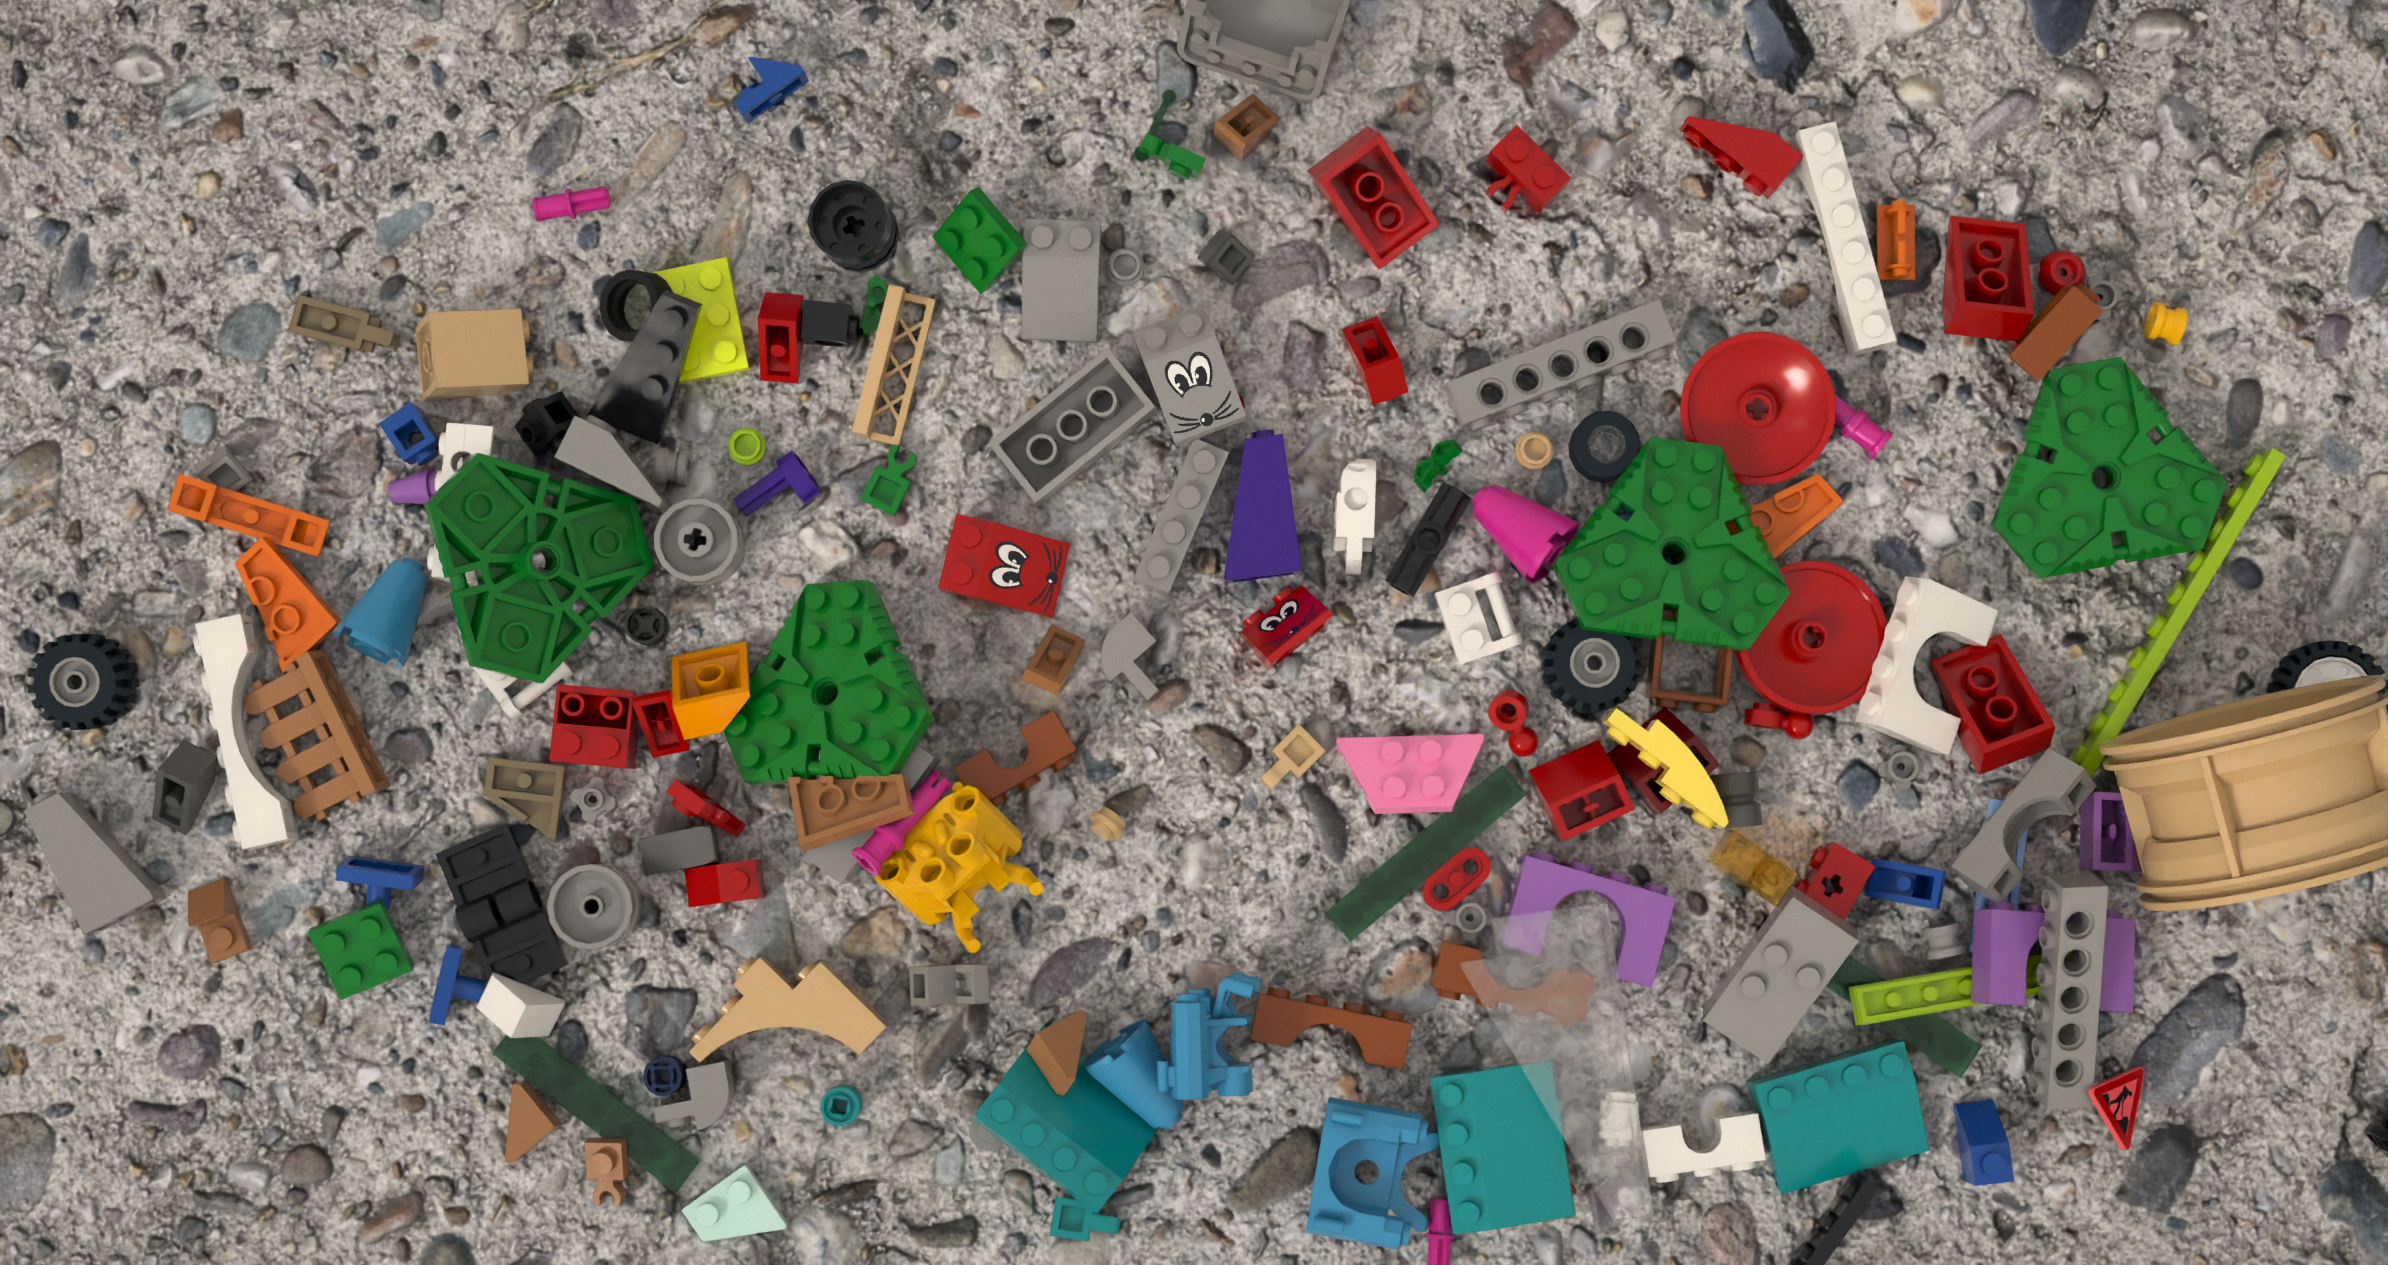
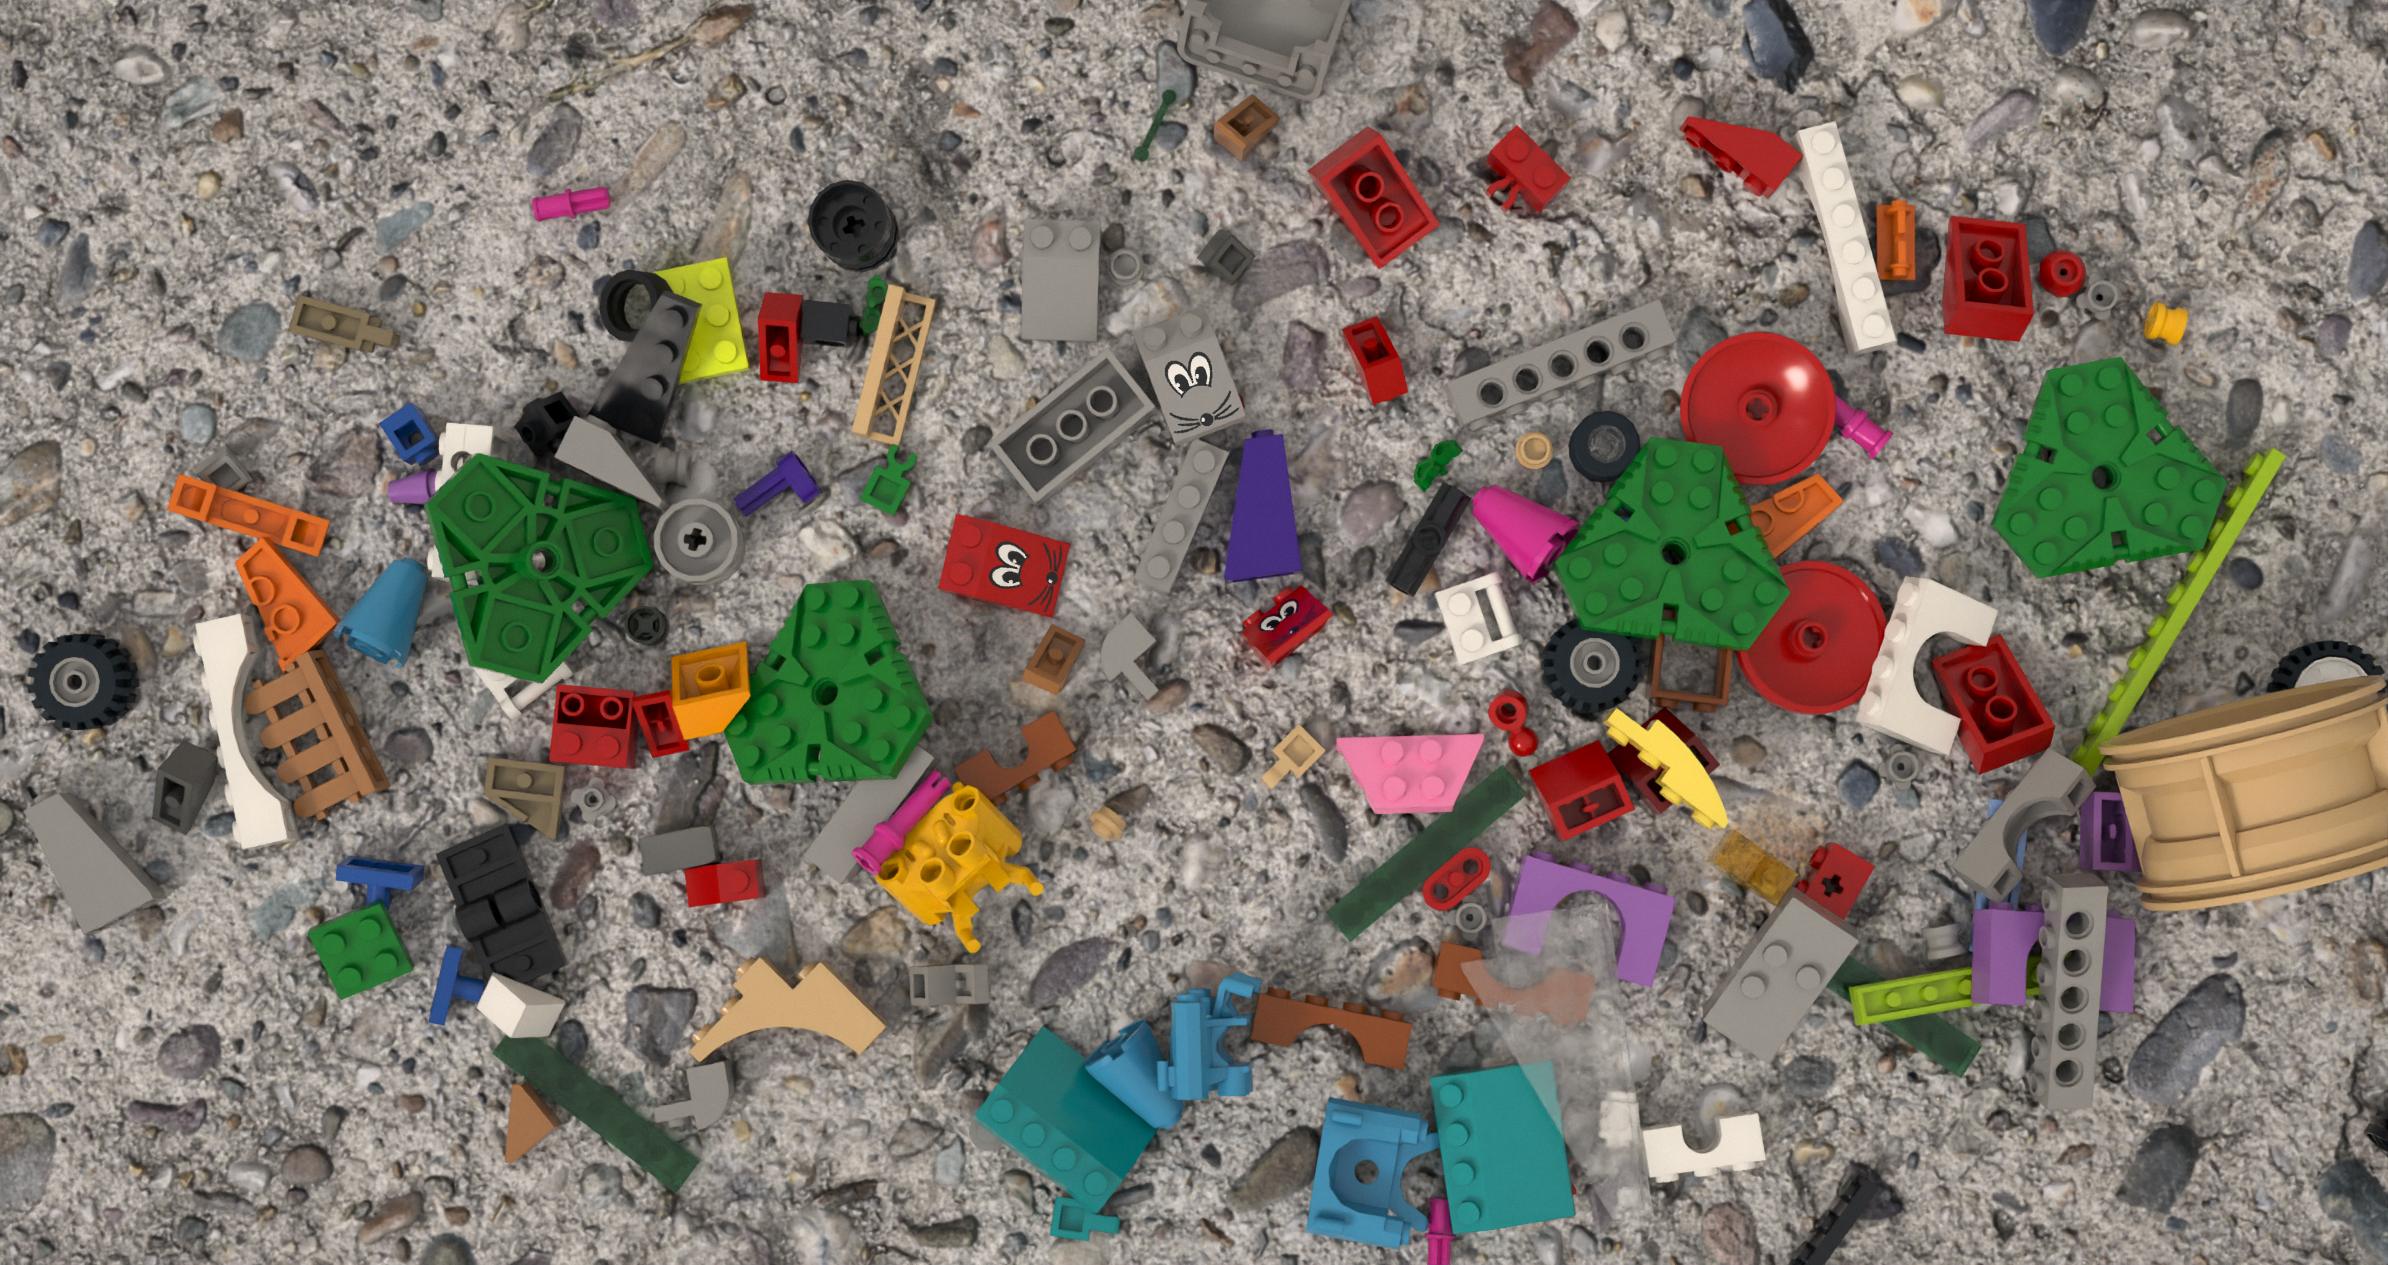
medium nougat slope [188,877,252,963] -> none
tan slope [415,309,533,402] -> none
light grey wheel [547,864,643,950] -> none
medium nougat plate [584,1138,629,1206] -> none
dark blue wheel [643,1055,687,1096] -> none
red wing [666,779,747,837] -> none
light aqua wing [681,1163,789,1242] -> none
lime plate [728,427,766,466] -> none
blue slope [734,57,809,124] -> none
medium nougat wing [788,774,914,852] -> none
teal wheel [820,1084,863,1126] -> none
green plate [932,187,1028,294] -> none
medium nougat slope [1026,1010,1088,1096] -> none
green plate [1139,133,1205,180] -> none
white piece [1334,458,1376,575] -> none
dark grey wheel [1709,771,1763,829] -> none
red plate [1743,702,1814,740] -> none
teal slope [1746,1038,1929,1194] -> none
blue slope [1865,858,1946,910] -> none
blue slope [1953,1099,2014,1186] -> none
dark orange window [2003,283,2104,382] -> none
piece [2088,1066,2145,1150] -> none

